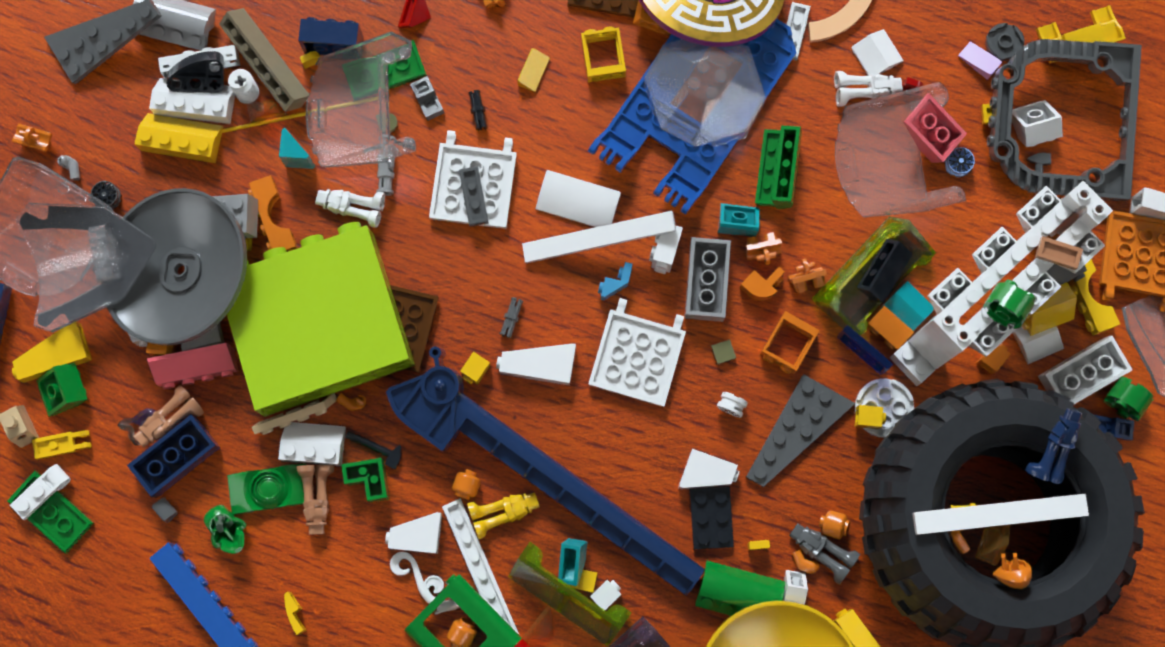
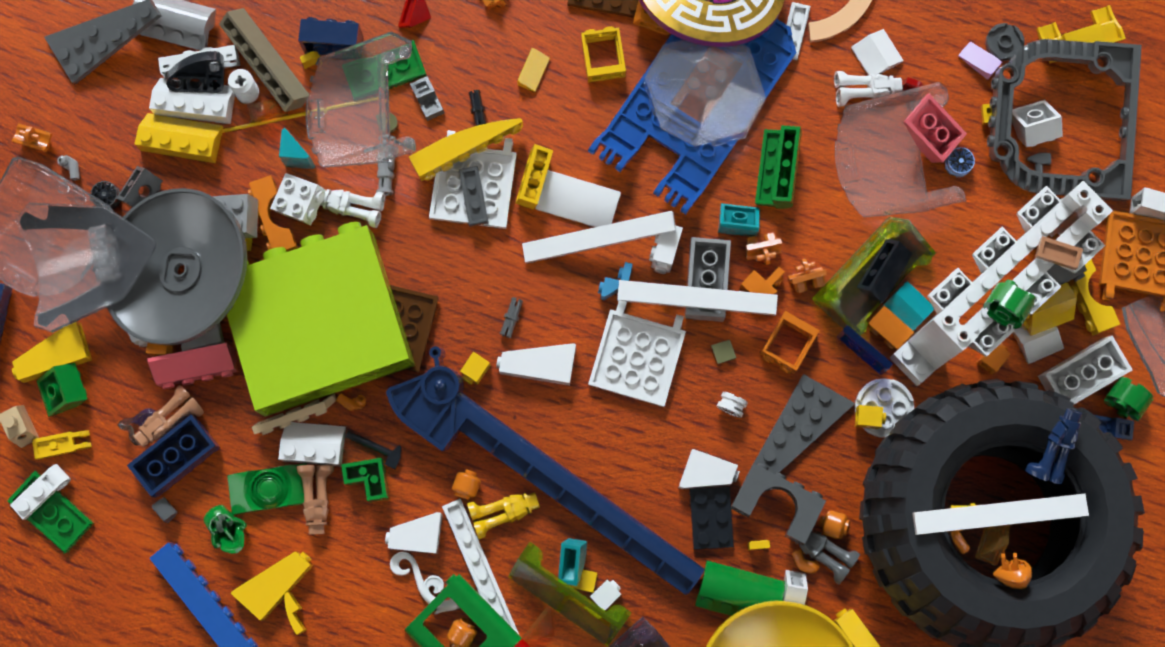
none -> dark grey brick [116,166,163,208]
none -> yellow slope [231,551,313,621]
none -> white brick [270,173,326,226]
none -> yellow slope [409,118,523,181]
none -> yellow brick [515,144,553,209]
none -> white tile [617,280,778,316]
none -> dark grey arch [730,463,826,546]

